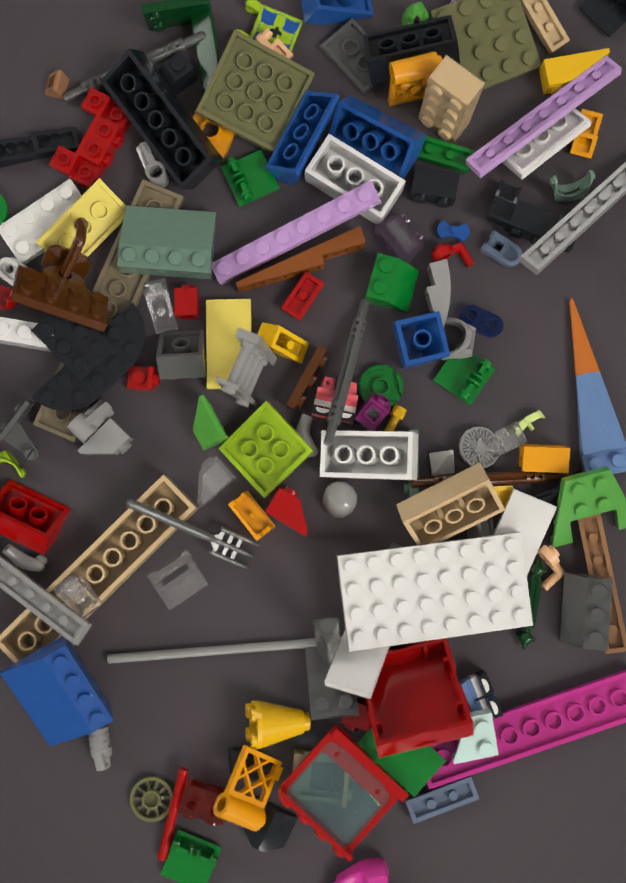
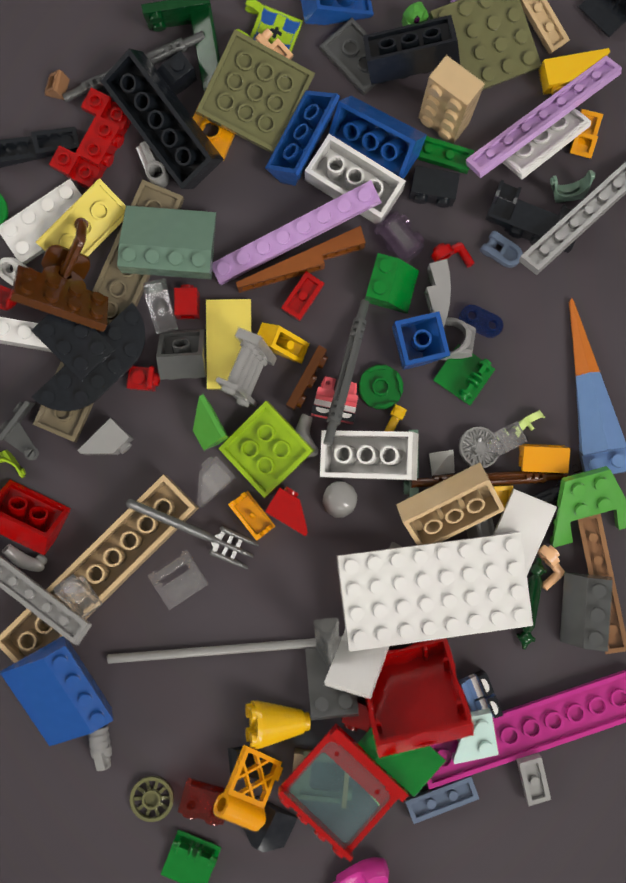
light grey piece [67,400,114,444] -> none
red bar [157,767,189,861] -> none
green hinge [221,150,280,207] -> none
magenta window [355,391,391,431] -> none
light orange piece [388,51,442,107] -> none
blue piece [436,221,470,242] -> none
none -> light grey plate [516,753,551,806]

